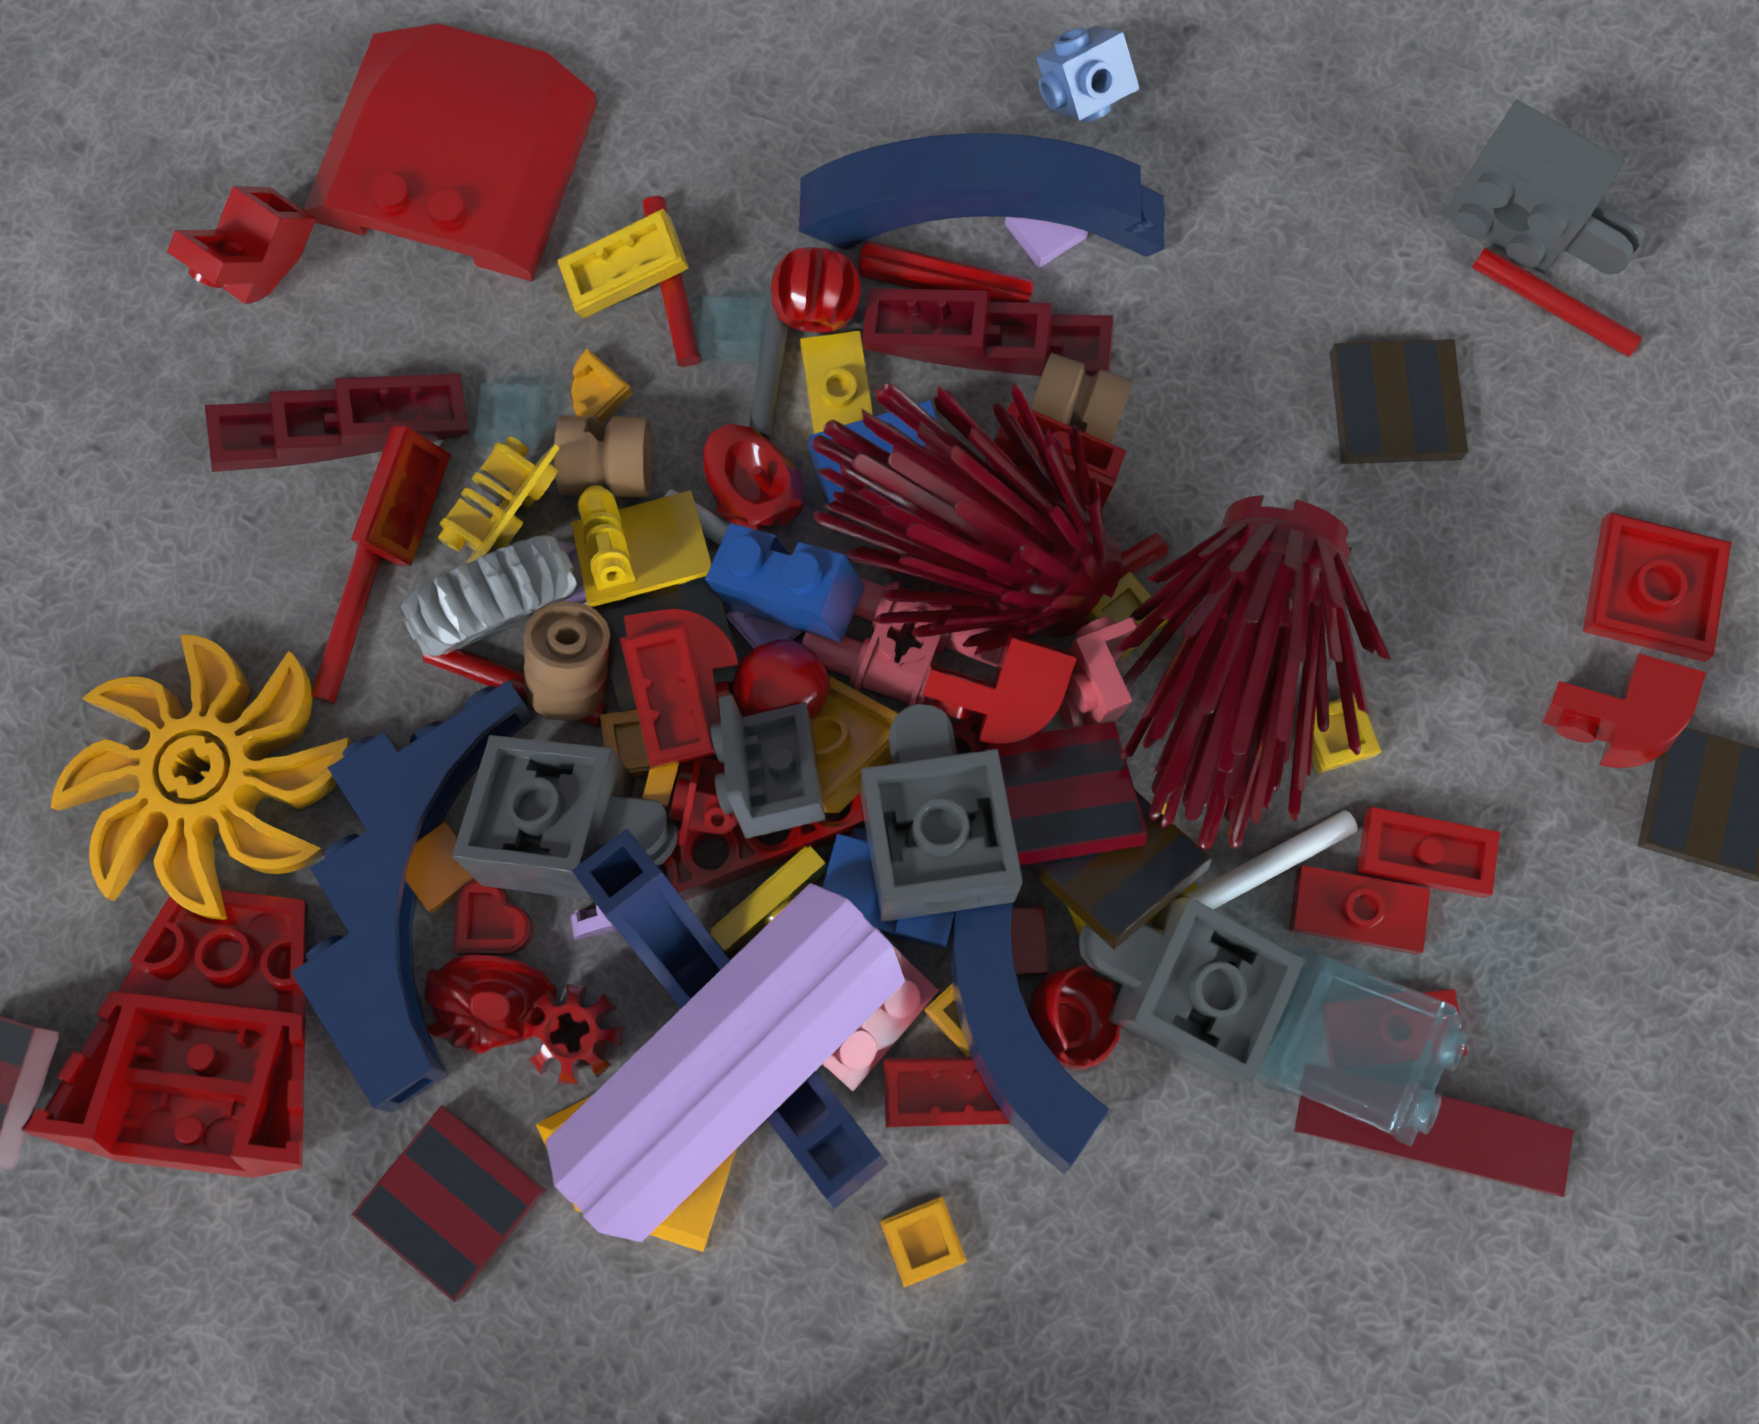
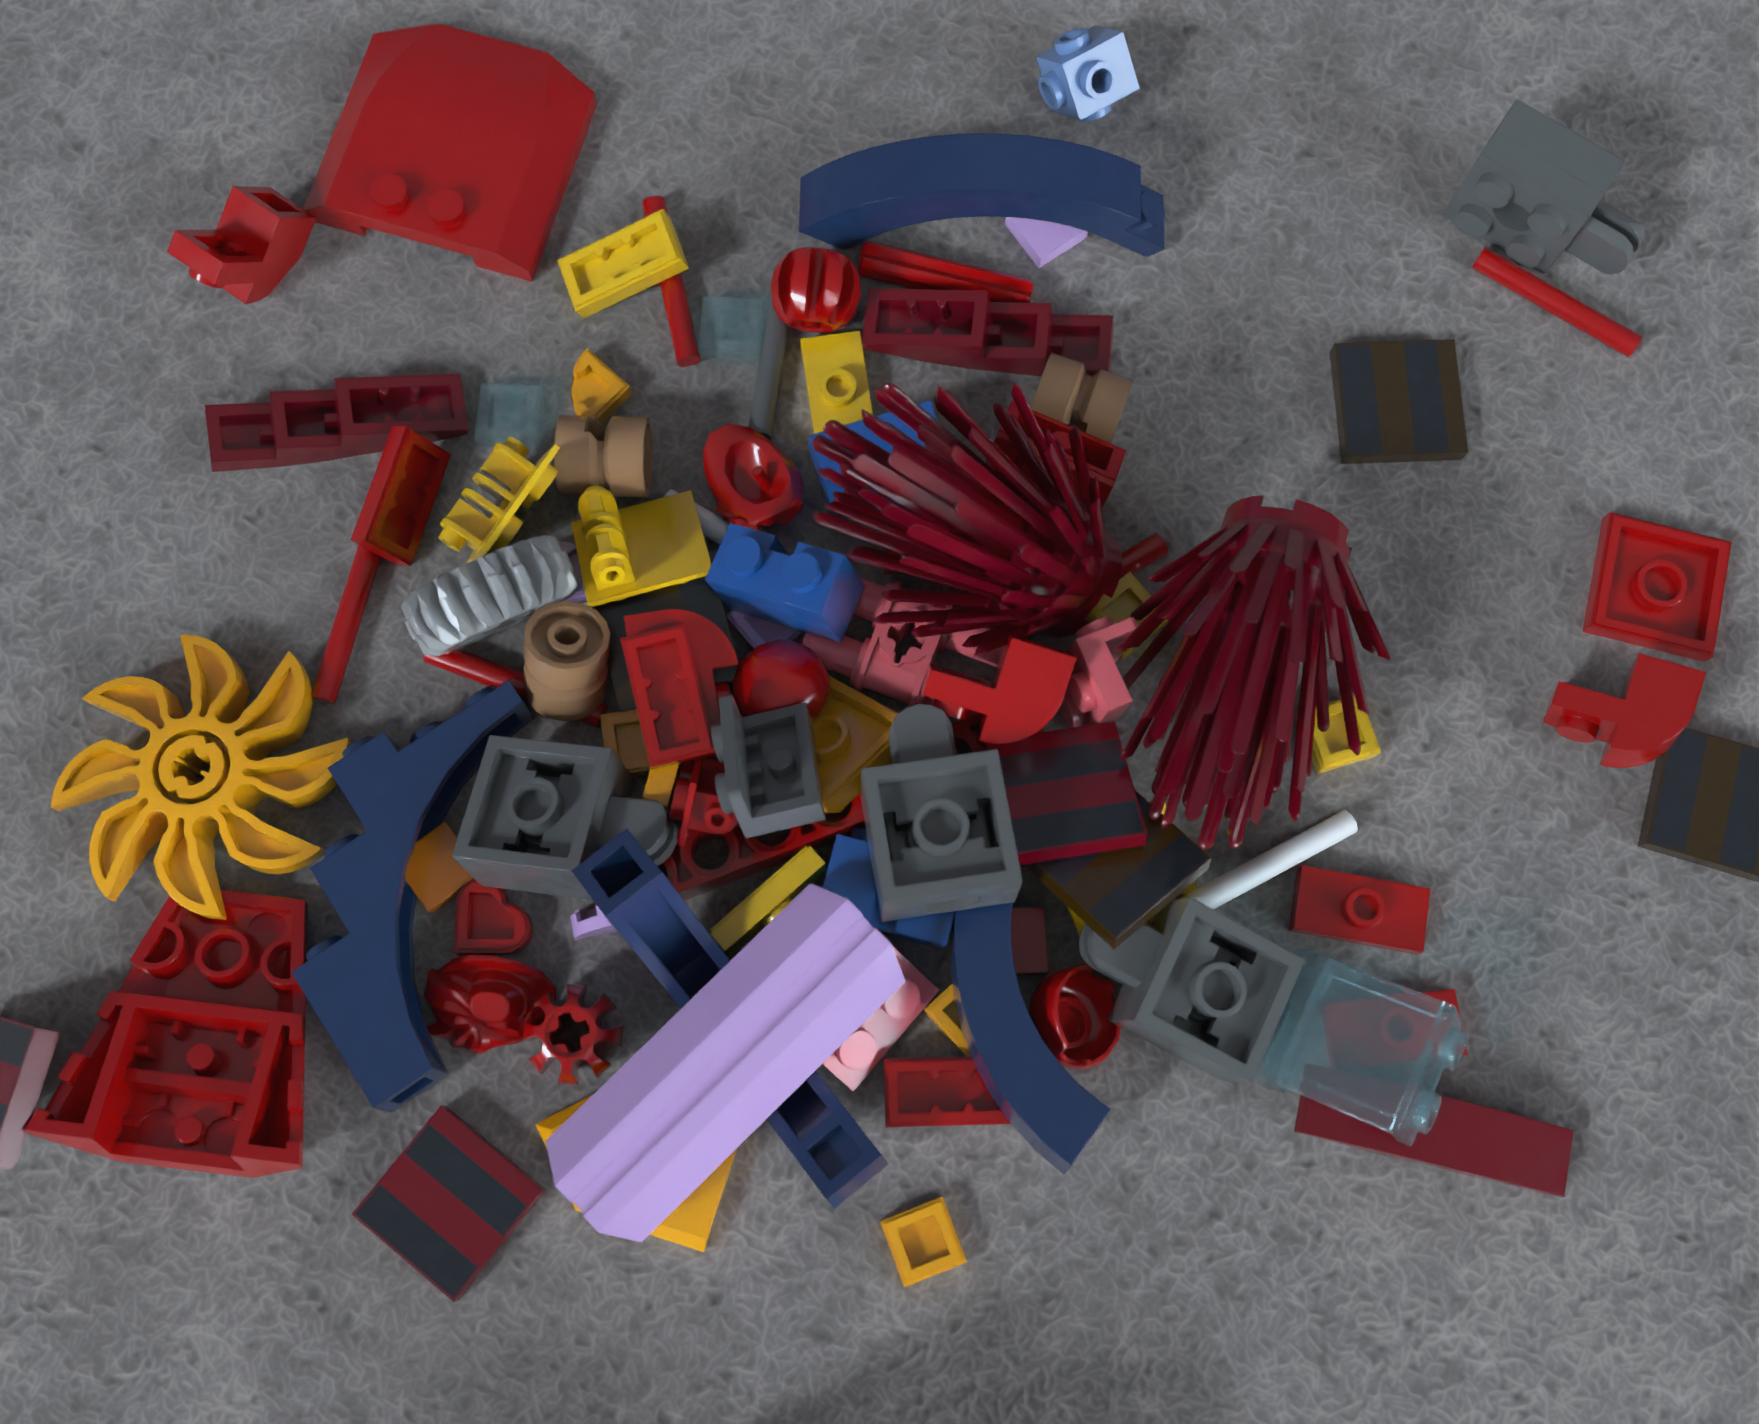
red plate [1357,807,1500,898] -> none

